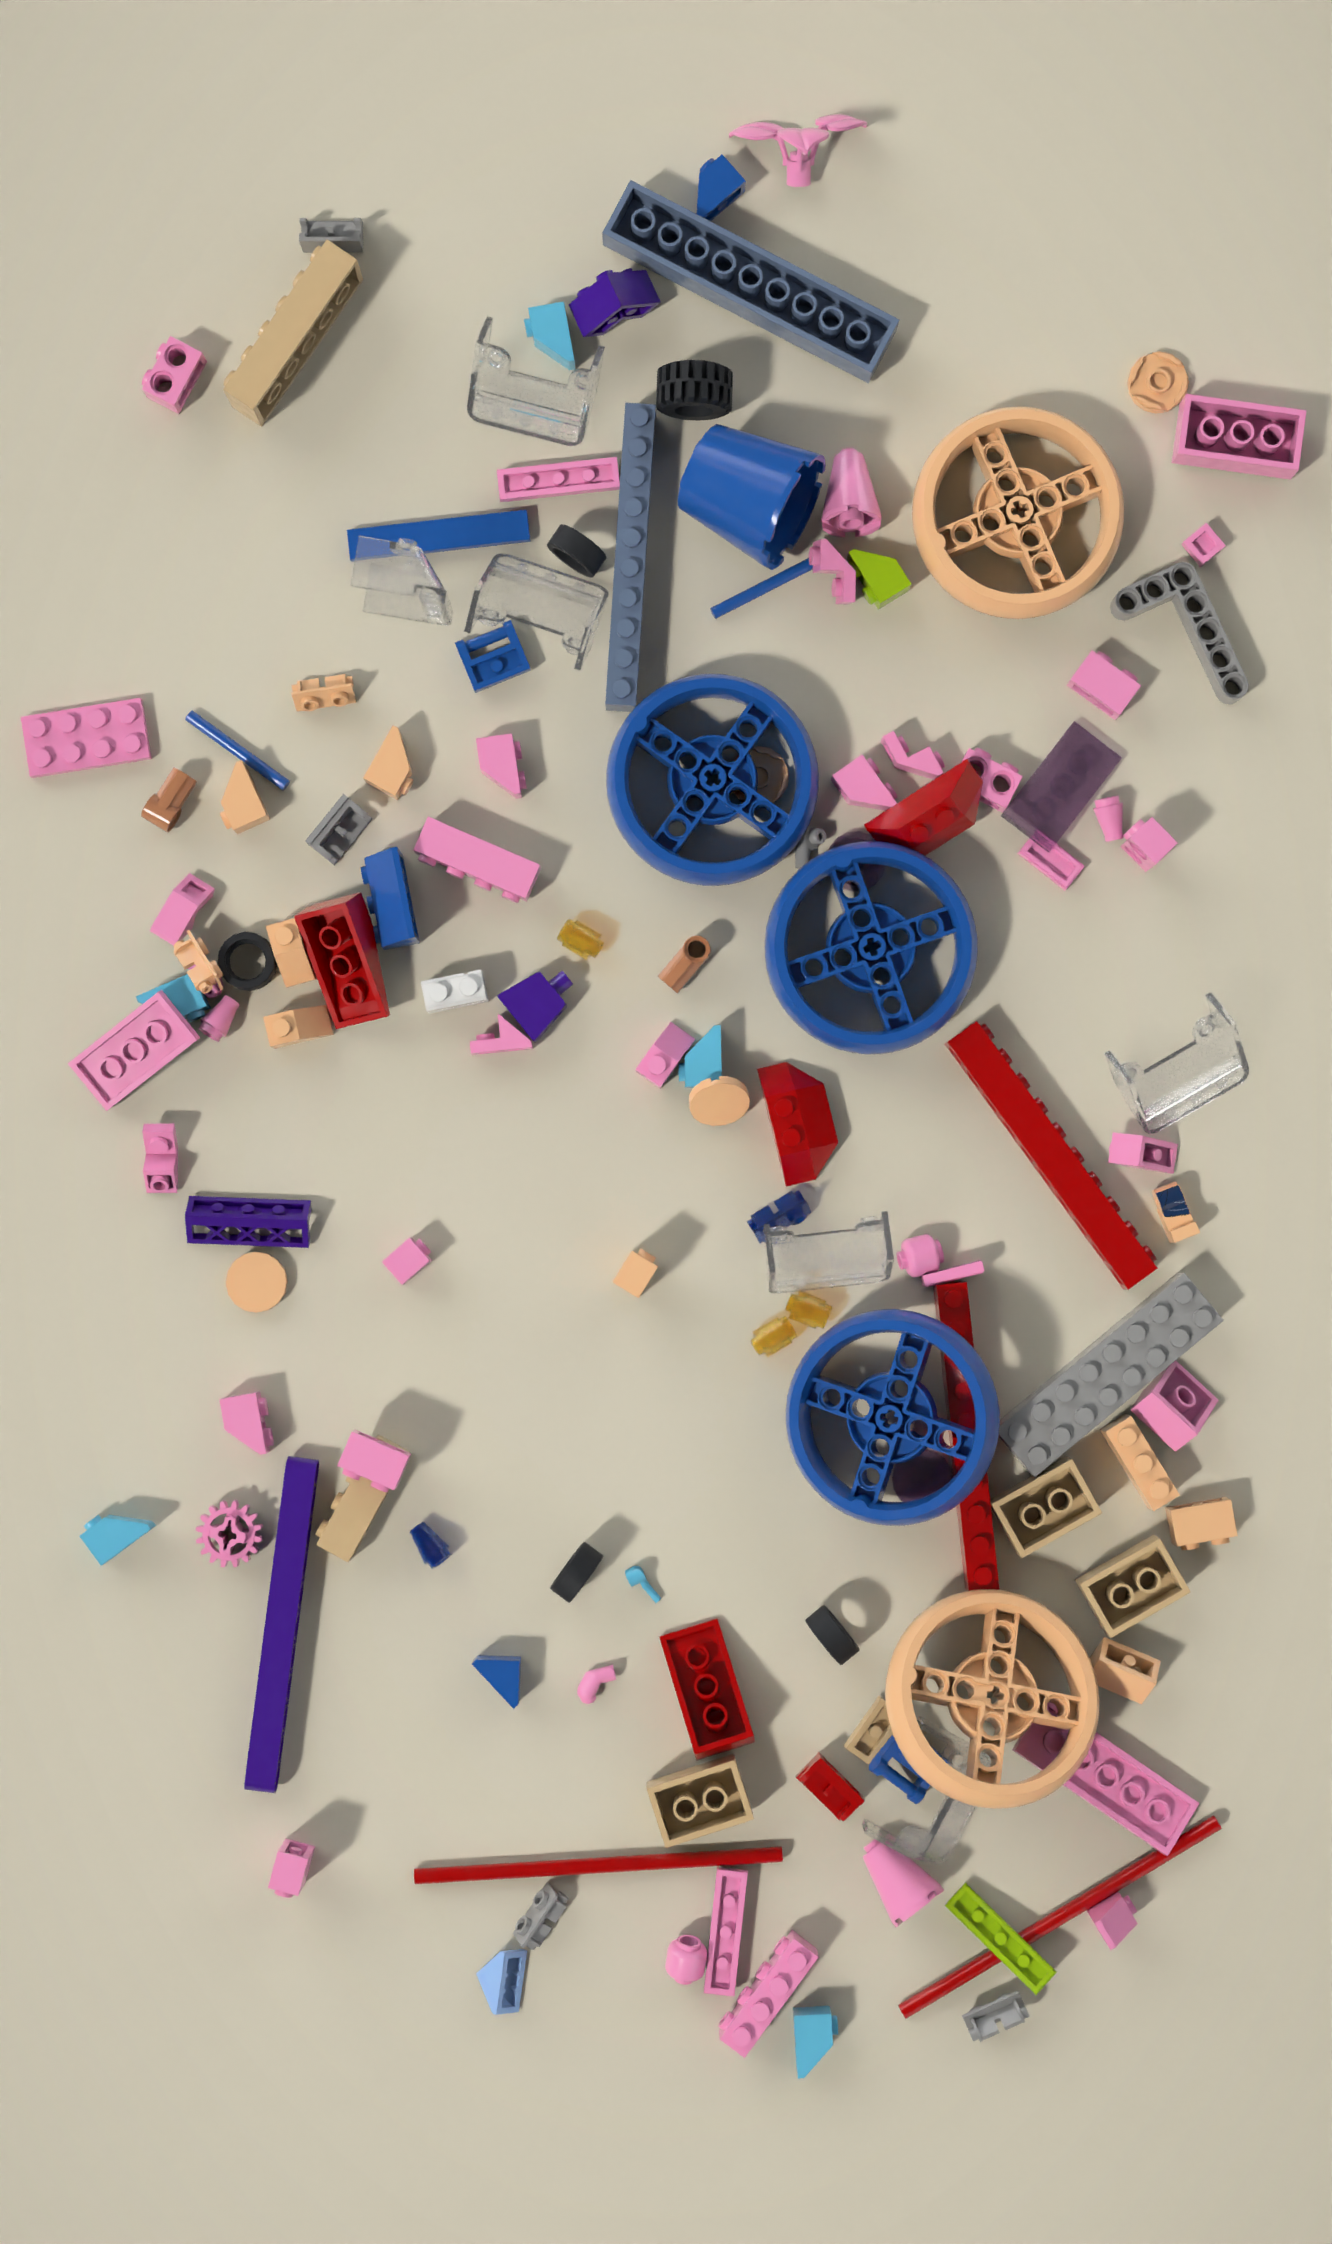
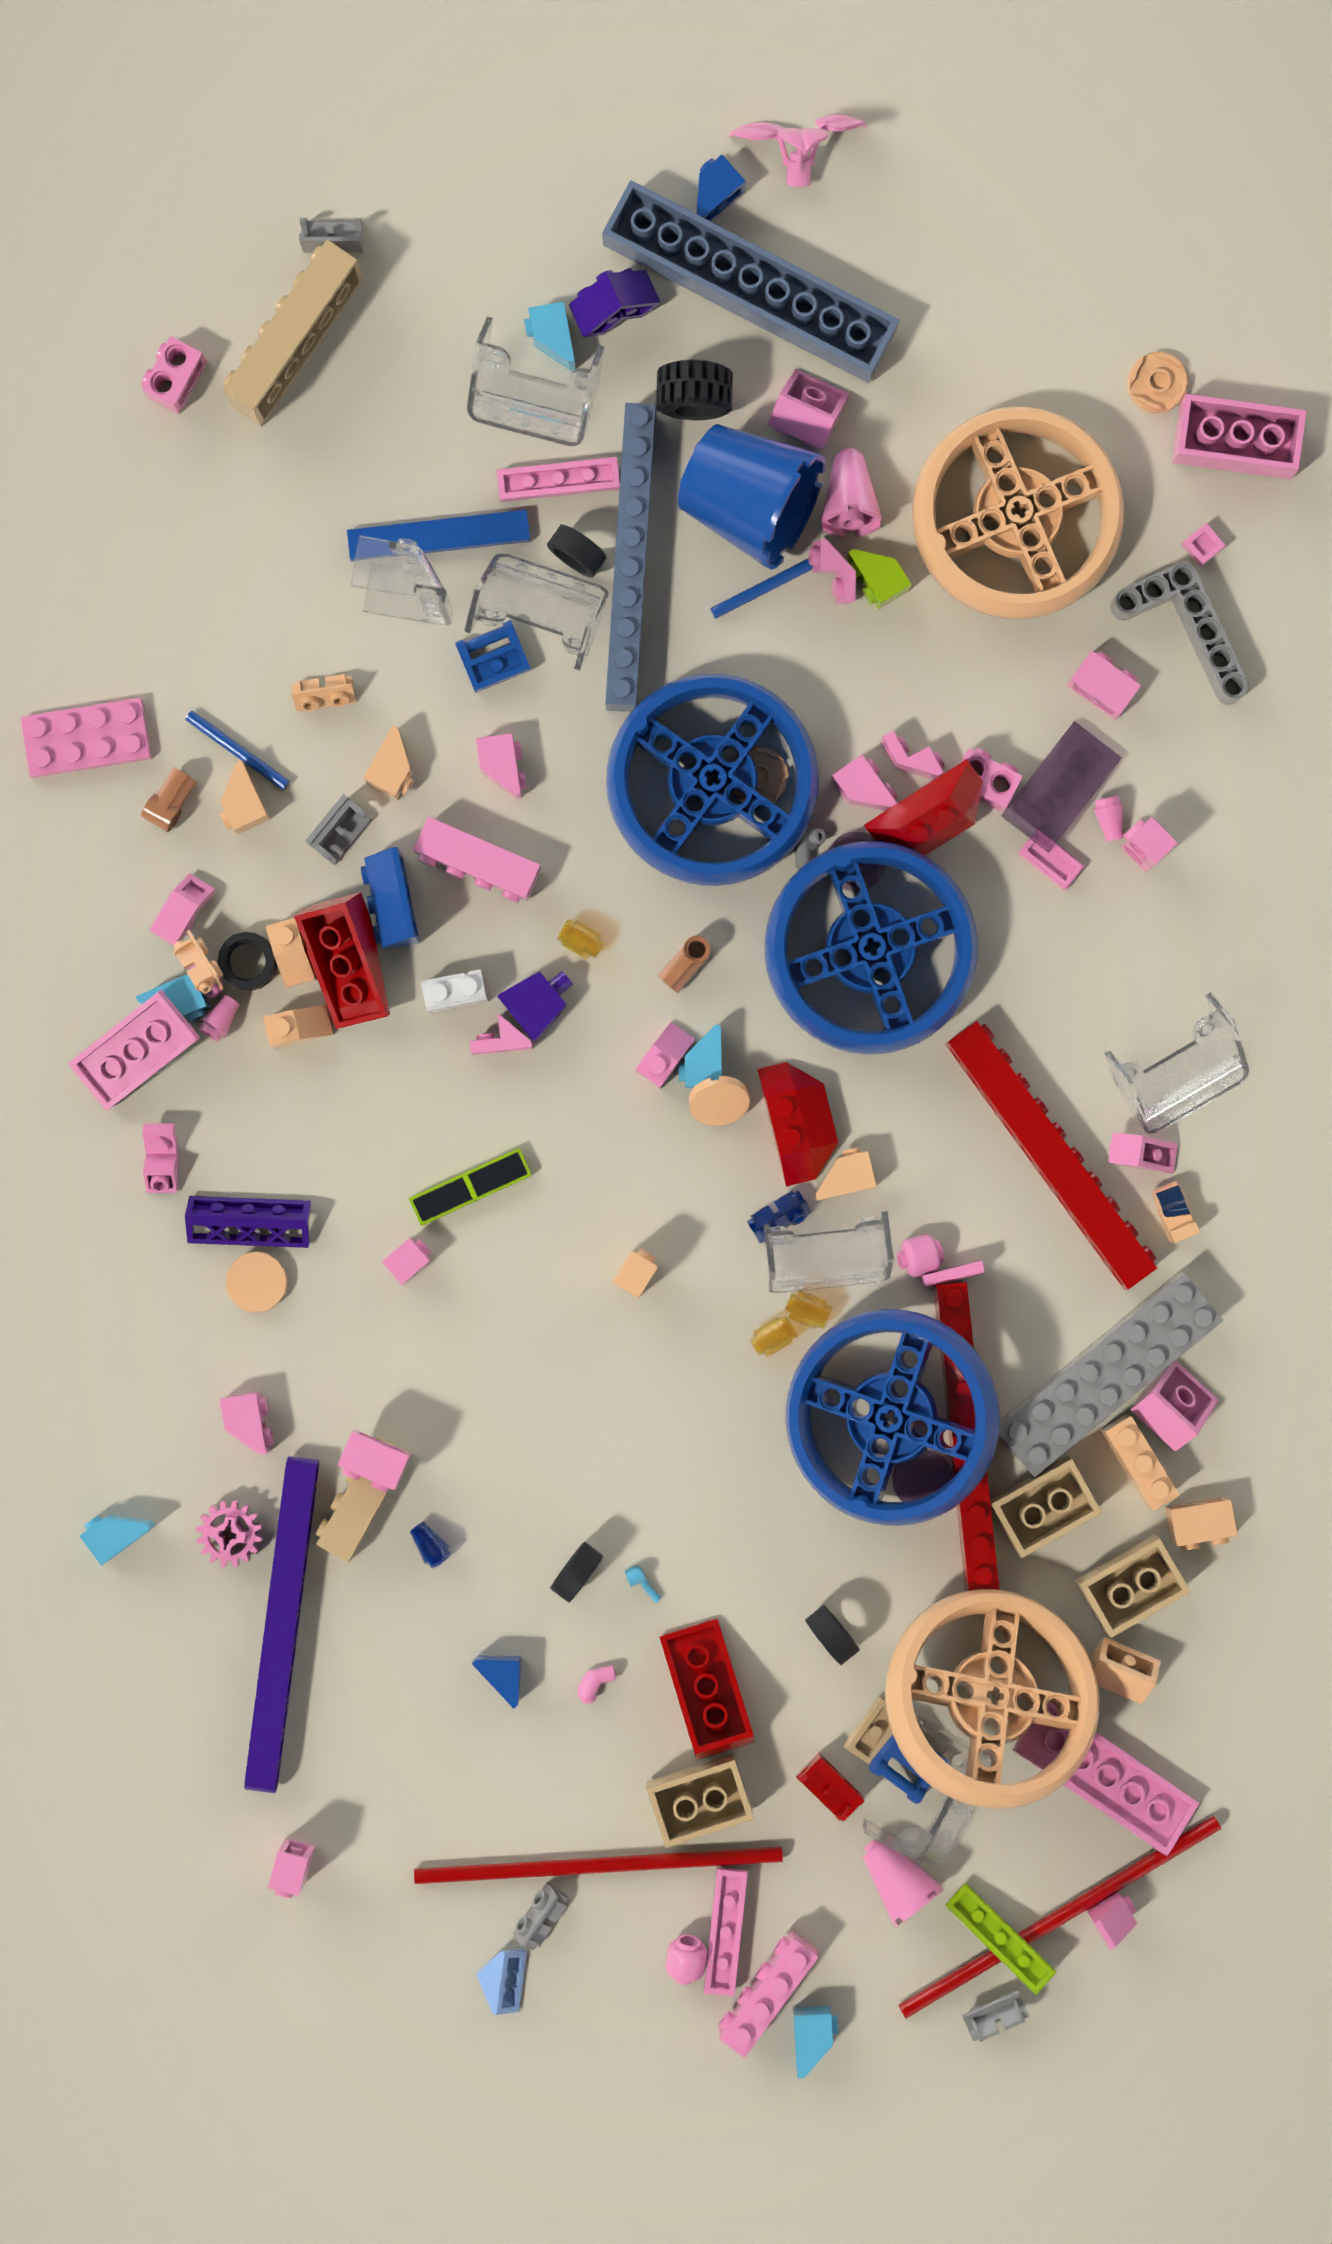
none -> black tile [408,1148,532,1226]
none -> bright pink slope [768,368,850,450]
none -> light nougat slope [814,1147,877,1201]

